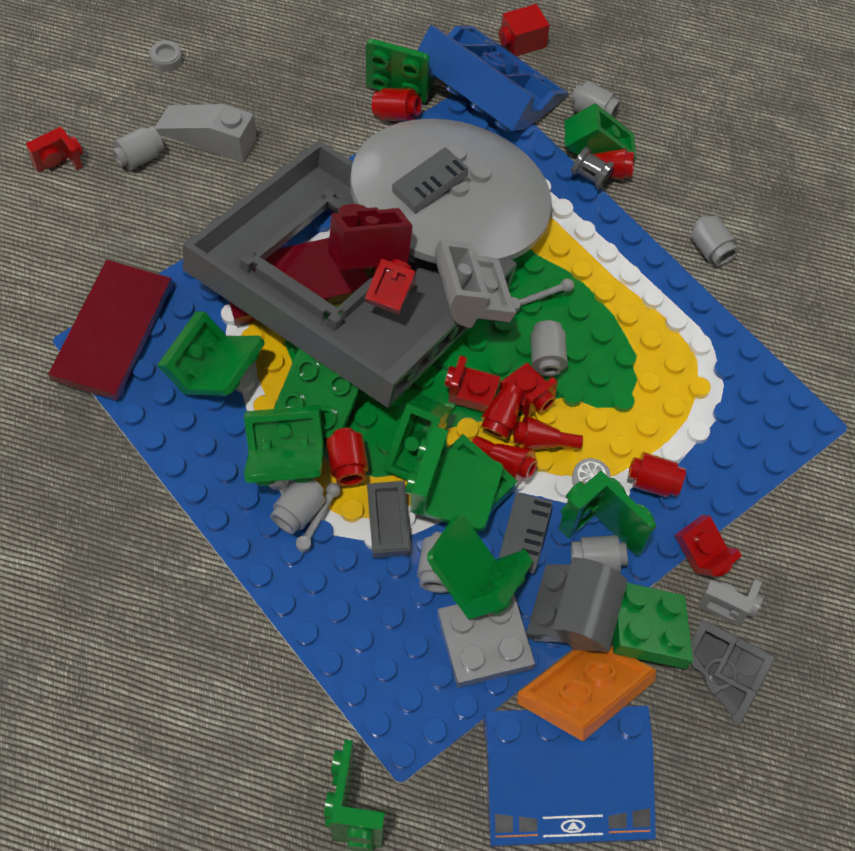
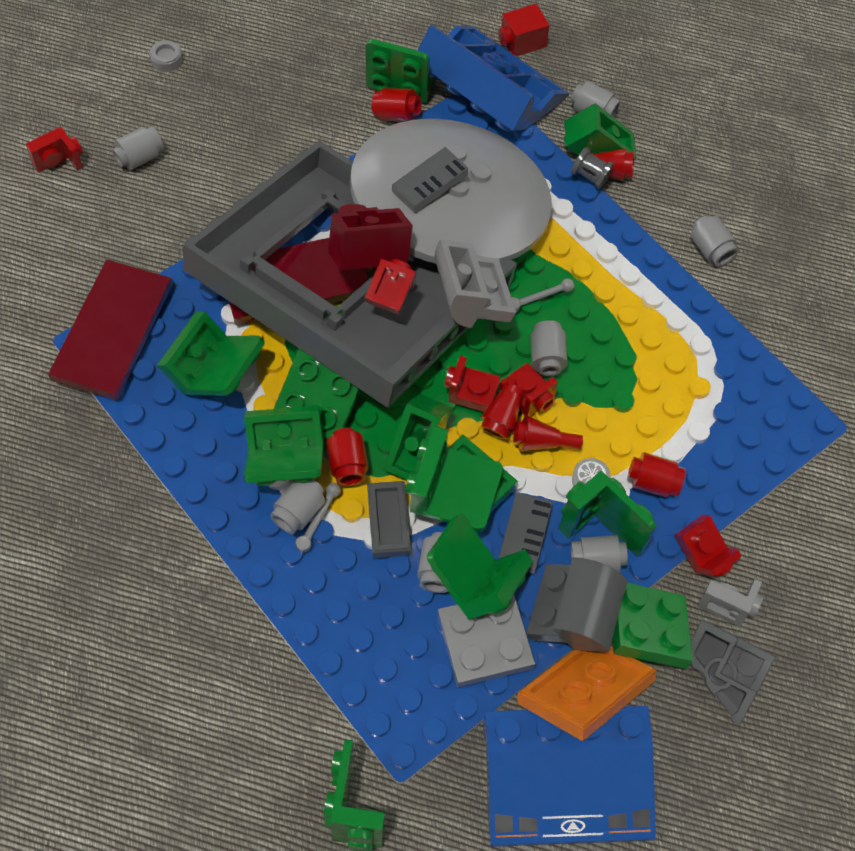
light grey slope [155,104,257,163] -> none
red cone [472,435,538,484] -> none

